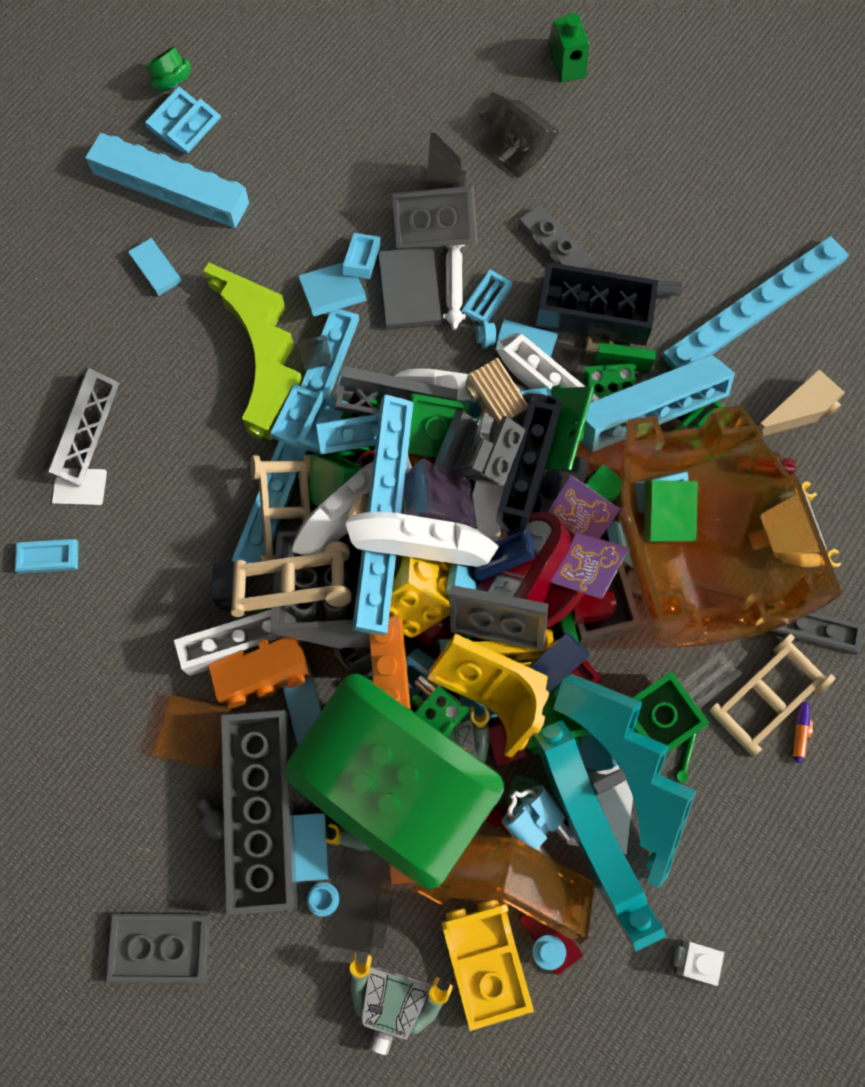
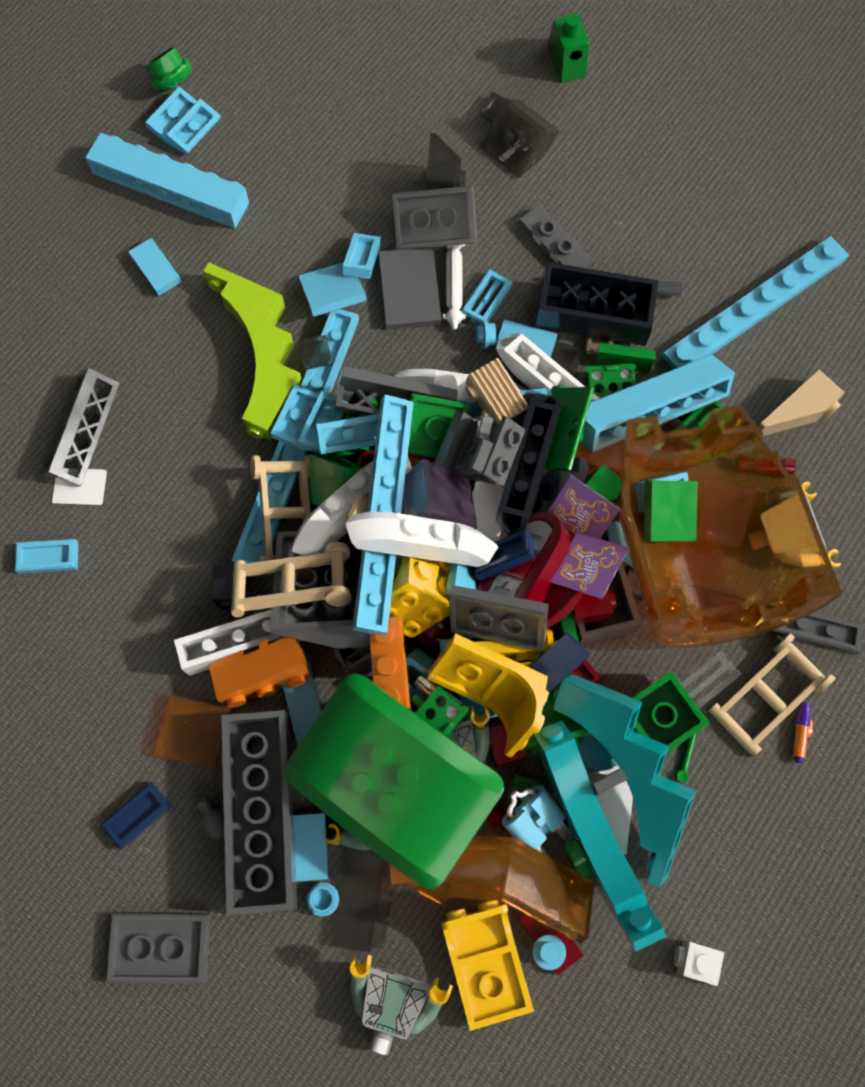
none -> dark blue tile [101,782,172,850]
none -> green tile [563,838,592,879]

